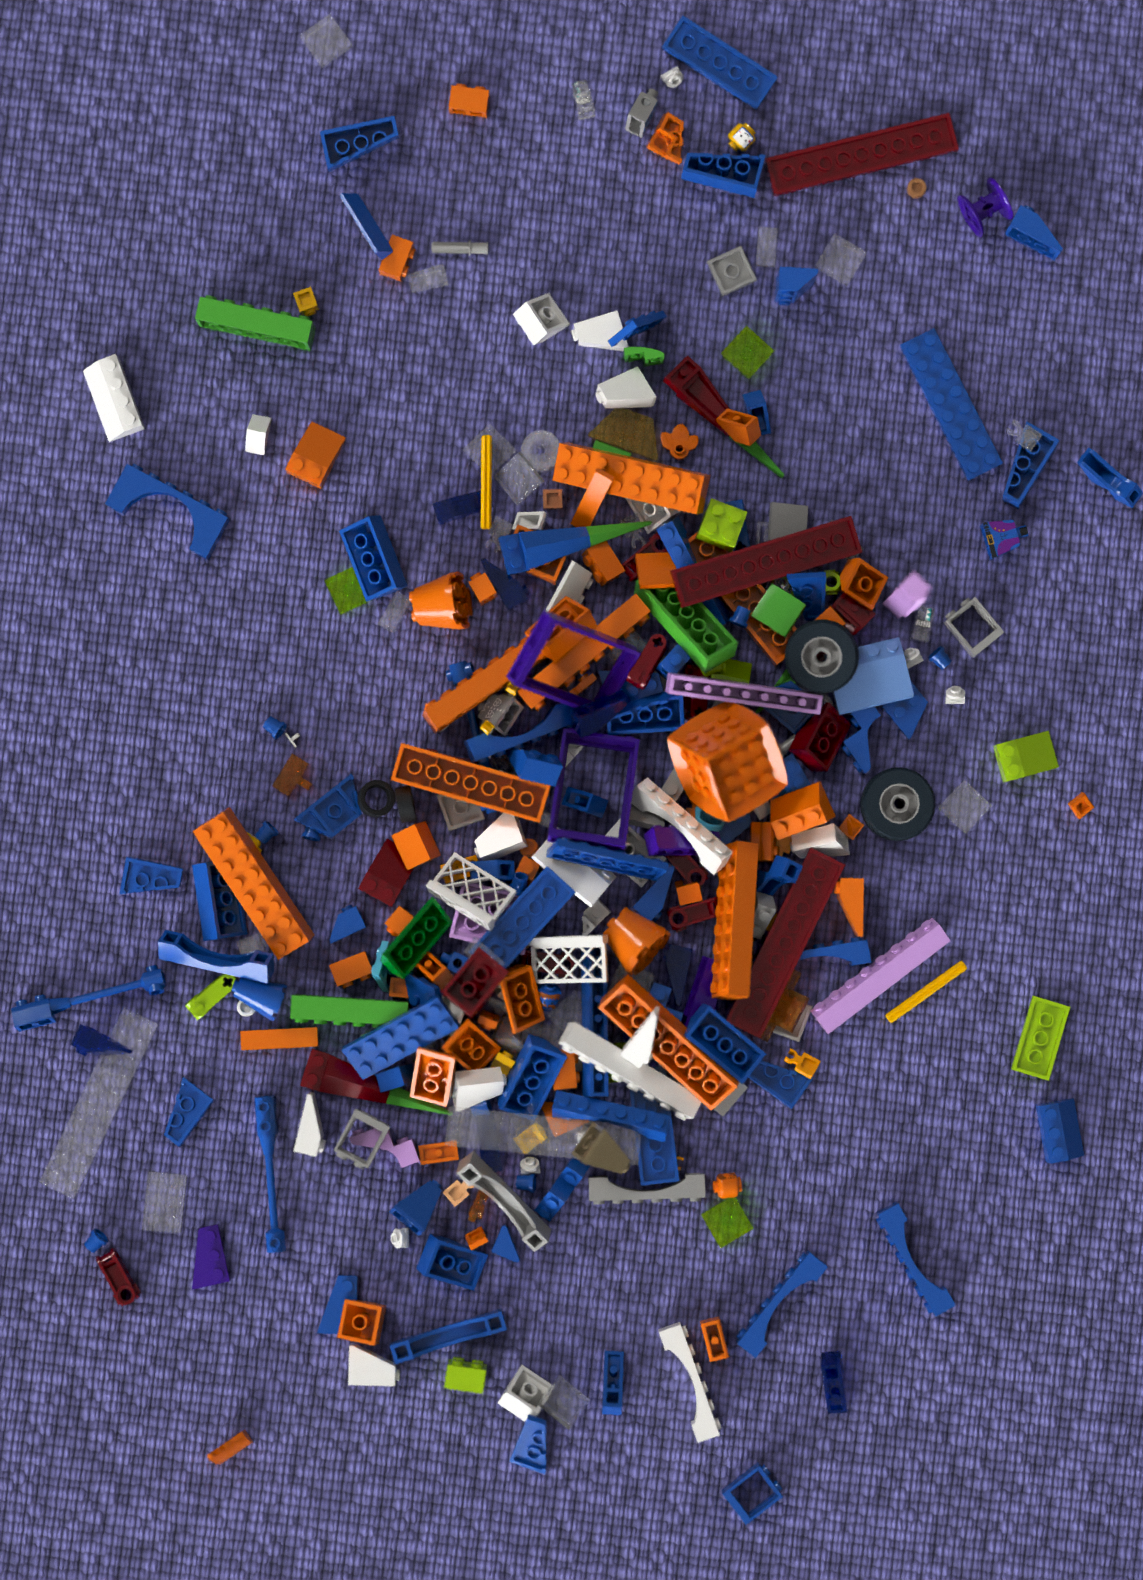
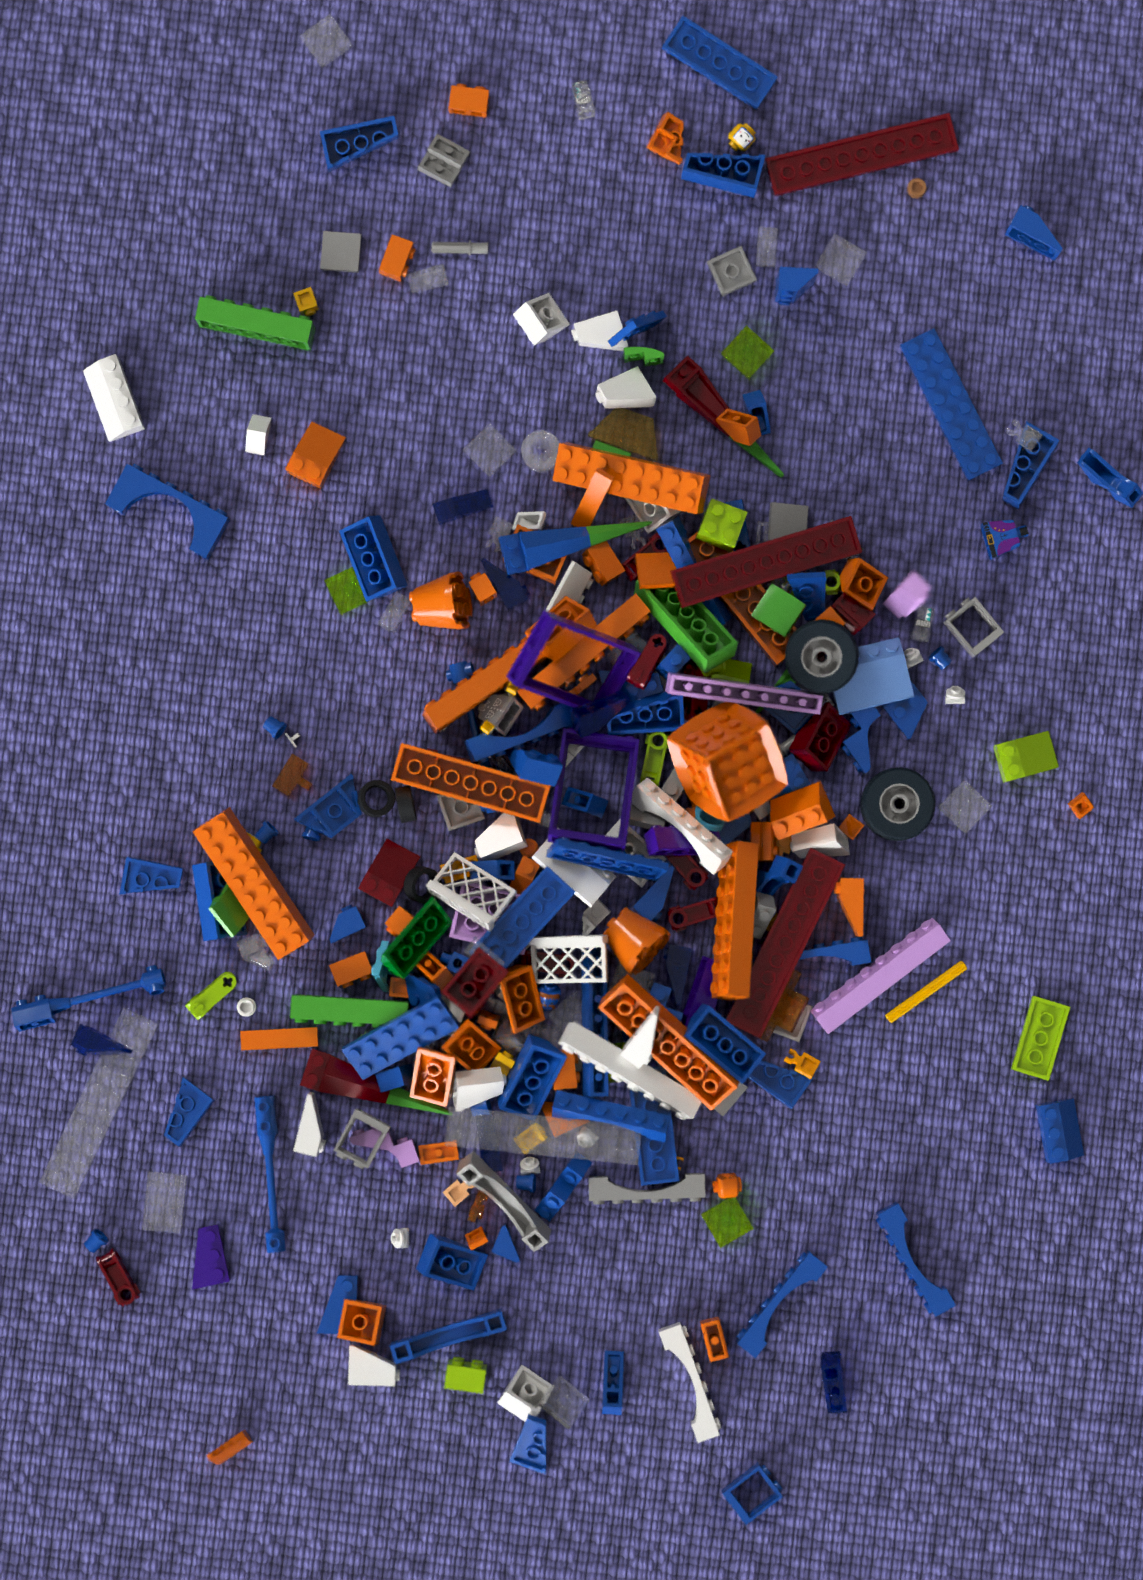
blue arch [158,930,275,984] -> none
blue cone [231,978,287,1021] -> none
blue slope [340,193,393,259] -> none
blue slope [389,1179,442,1236] -> none
orange slope [391,821,441,870] -> none
yellow axle [481,435,492,530] -> none
clear tile [493,452,544,506] -> none
blue piece [509,872,528,896] -> none
nougat plate [543,489,562,510] -> none
dark tan slope [571,1122,631,1174] -> none
light grey torso [625,88,658,138] -> none
white plate [660,67,683,88] -> none
orange plate [661,424,698,460] -> none
orange panel [675,880,703,906] -> none
blue piece [729,606,751,628] -> none
dark purple piece [957,177,1013,237] -> none
none -> bright green slope [209,884,249,937]
none -> light grey tile [320,231,362,273]
none -> black tyre [404,866,442,904]
none -> light grey slope [418,134,470,188]
none -> lime piece [639,732,669,786]

